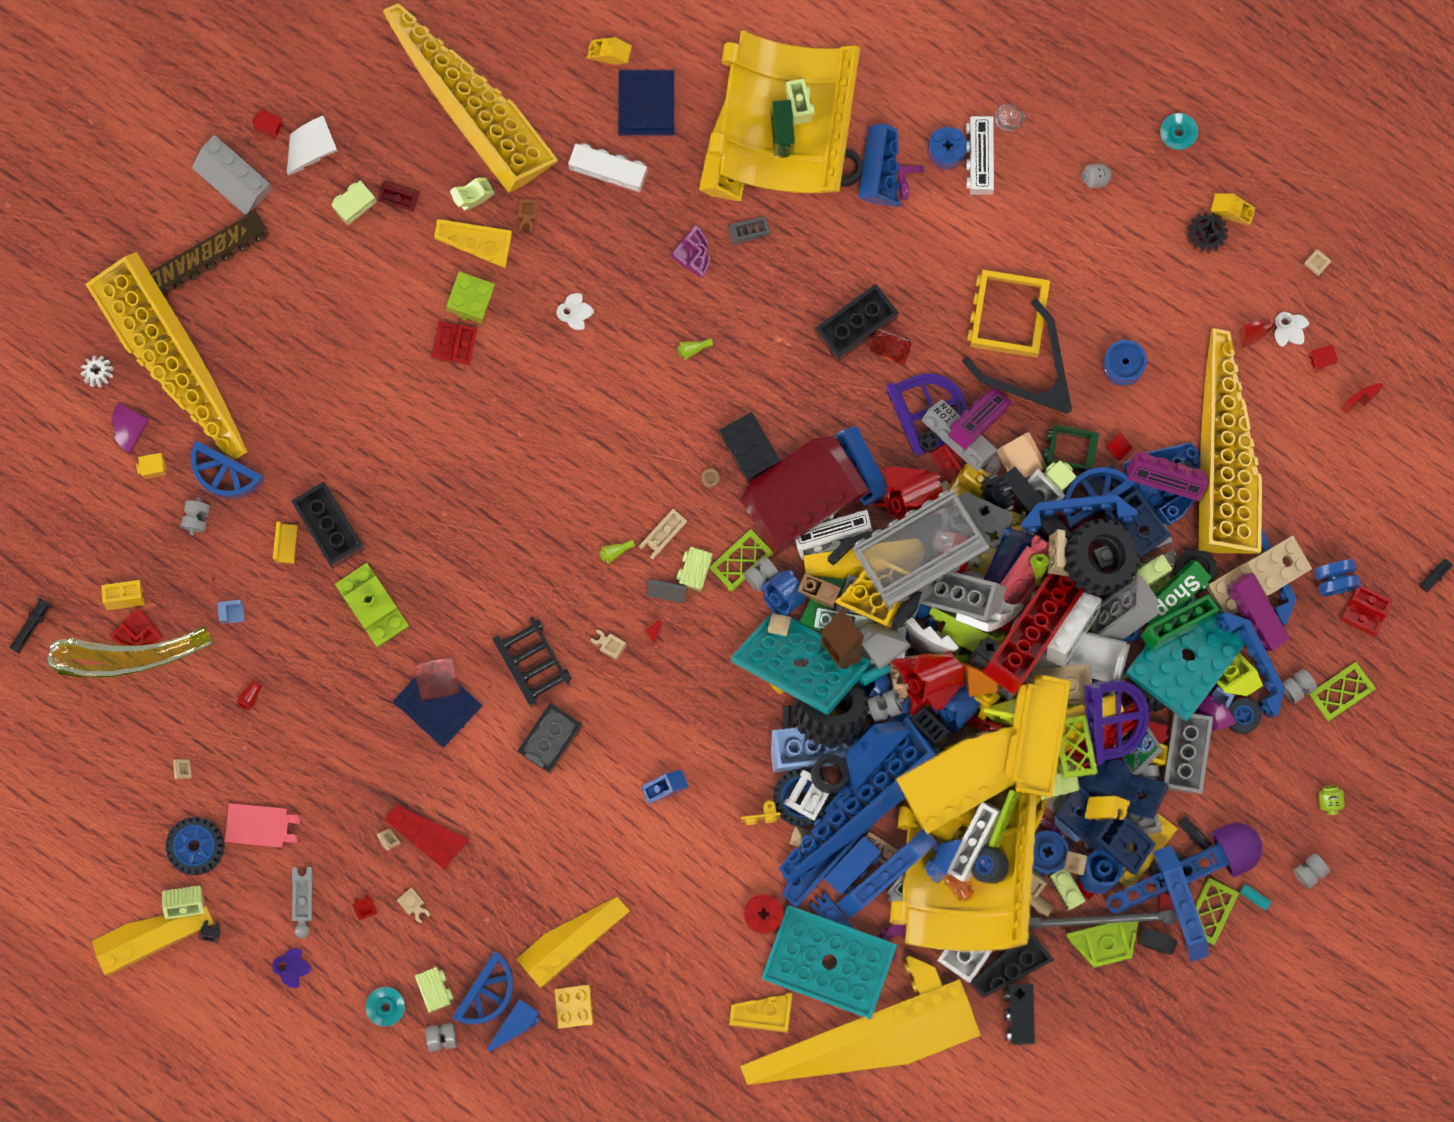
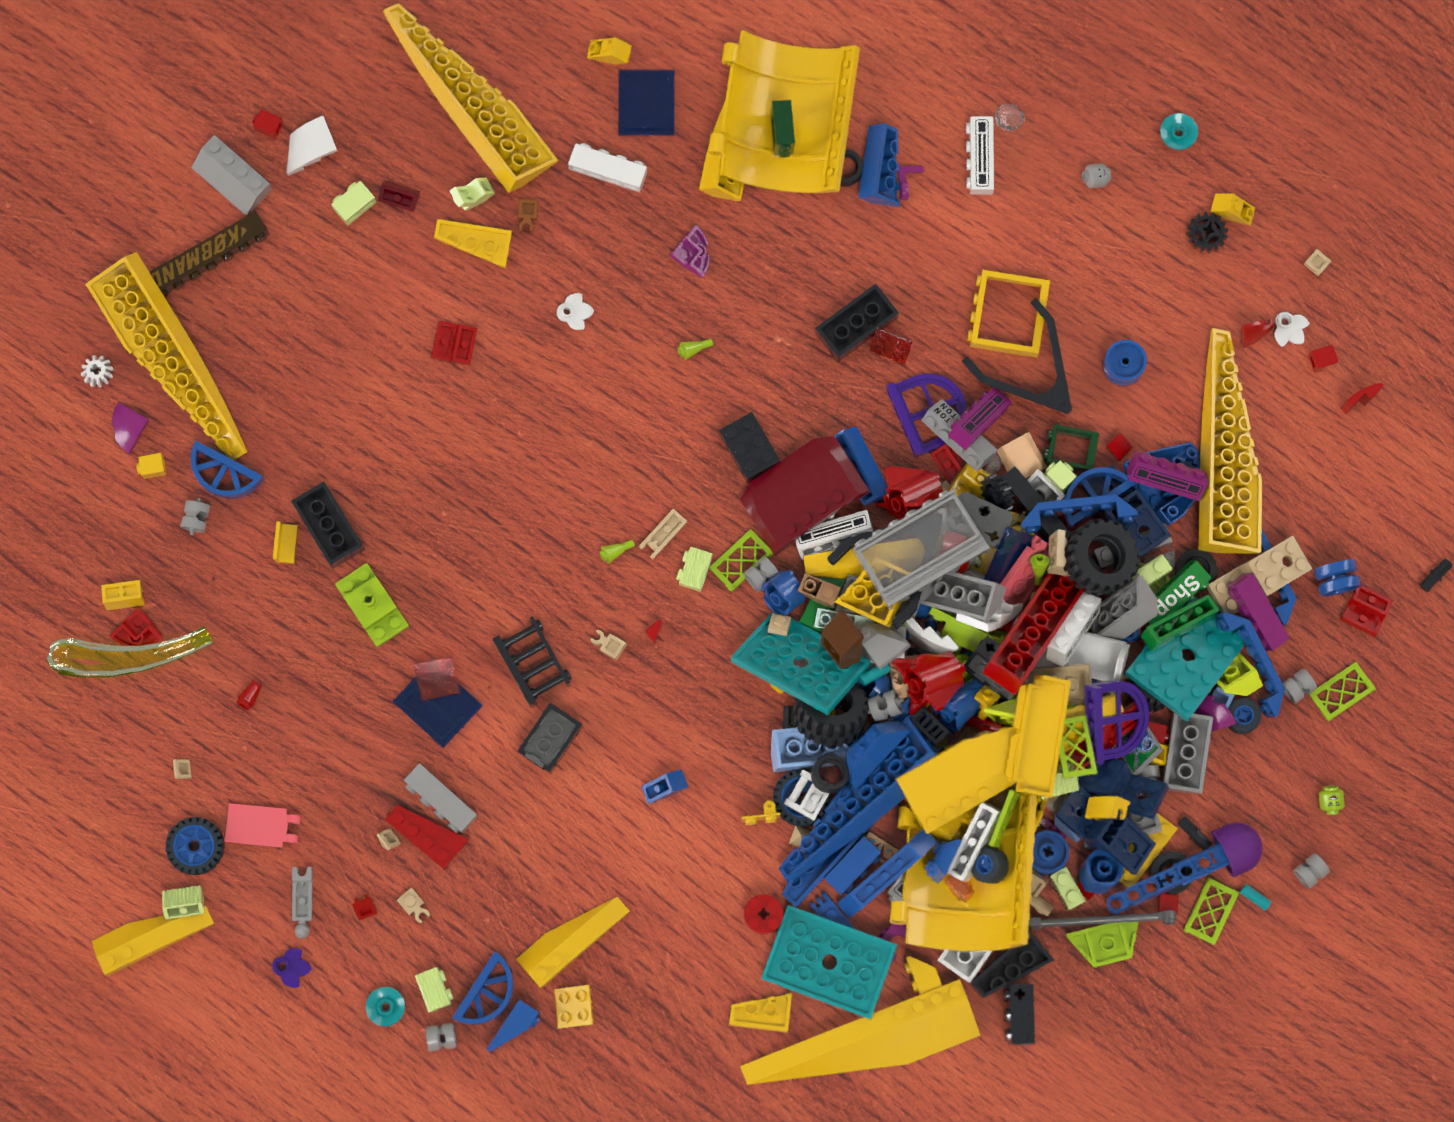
black pin [9,598,53,654] -> none
black tile [198,920,221,943] -> none
medium blue panel [218,600,245,624] -> none
lime brick [446,272,495,324] -> none
dark grey slope [647,579,687,603] -> none
medium nougat tile [701,468,720,488] -> none
dark grey slope [727,216,771,246] -> none
yellowish green brick [785,79,815,125] -> none
black wheel [919,431,939,453] -> none
blue brick [928,127,967,170] -> none
clear tile [932,530,956,554] -> none
orange slope [963,663,999,697] -> none
tan plate [1064,851,1087,875] -> none
black tyre [1138,928,1178,955] -> none
blue slope [1153,845,1209,962] -> none
none -> light grey brick [404,763,478,834]

